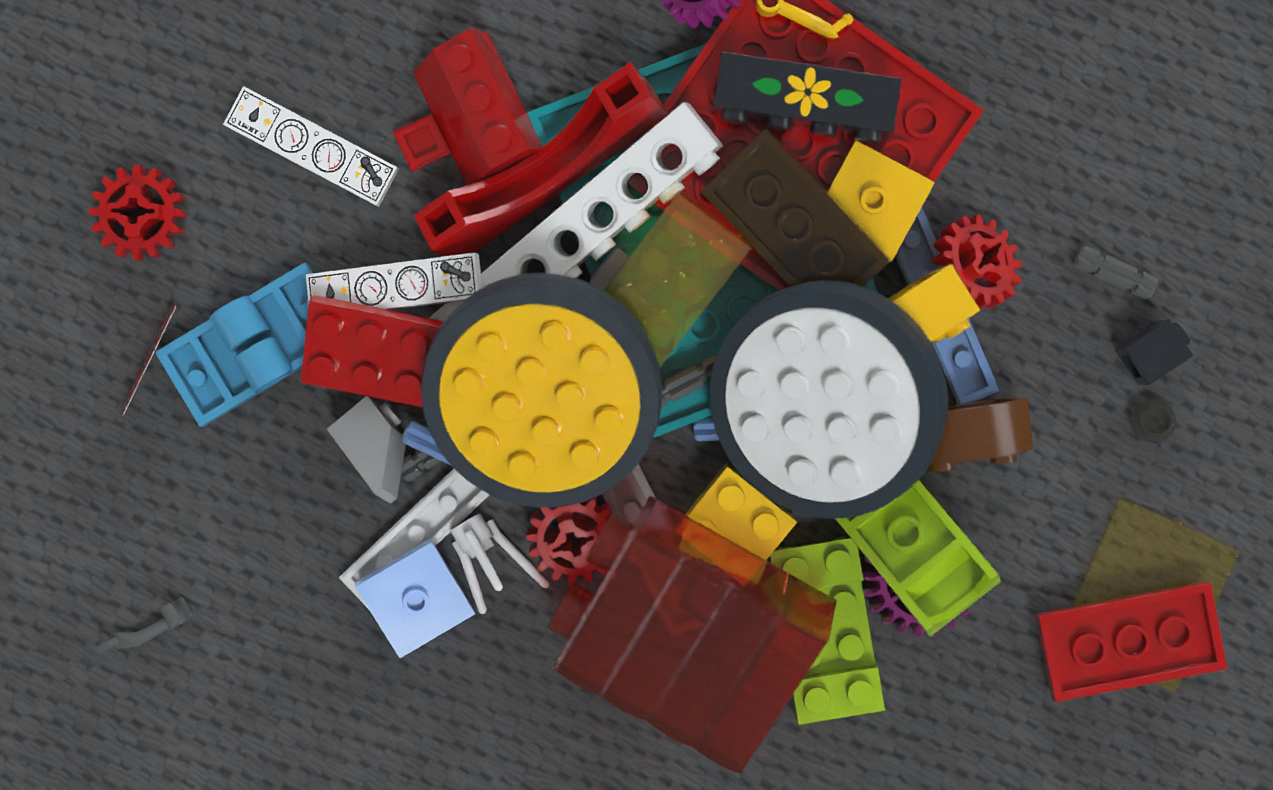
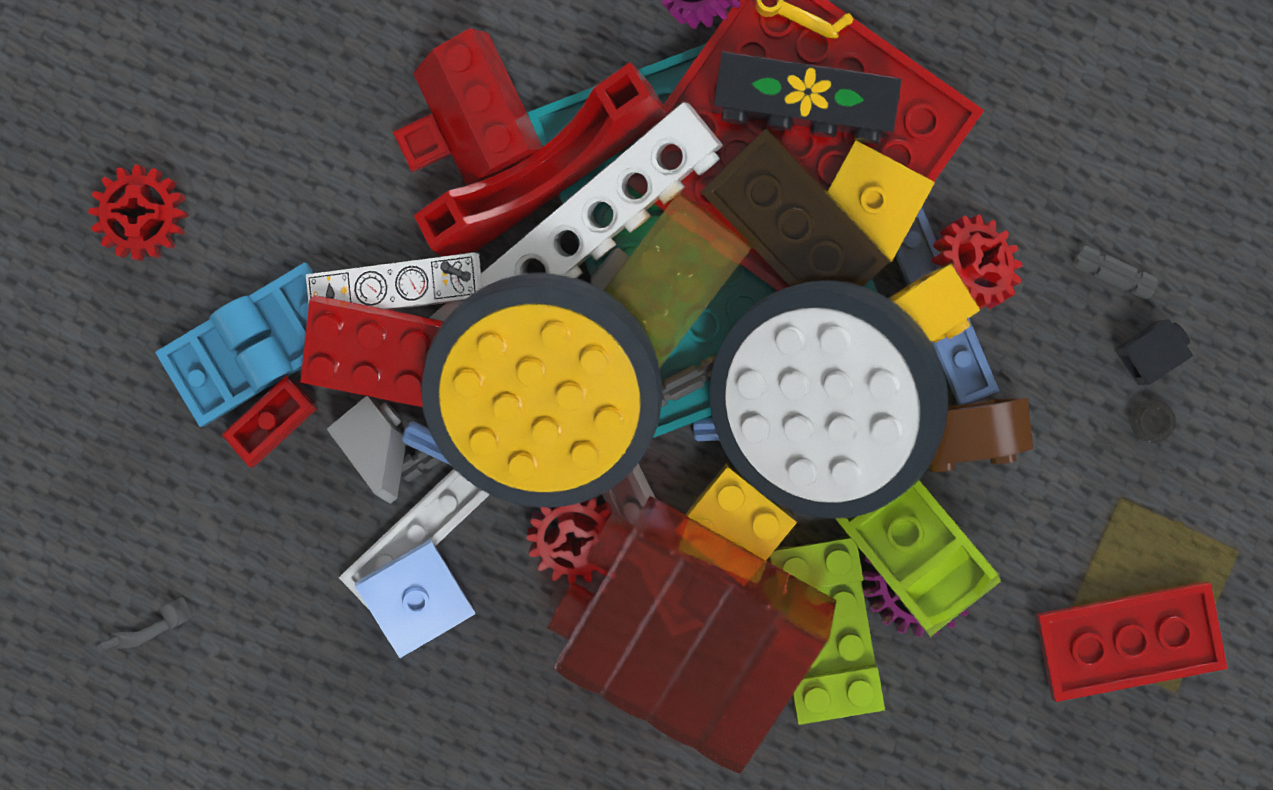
sticker [120,302,176,416] -> none
tile [223,86,399,207] -> none
white plant [450,514,549,614] -> none
none -> red brick [222,376,318,468]

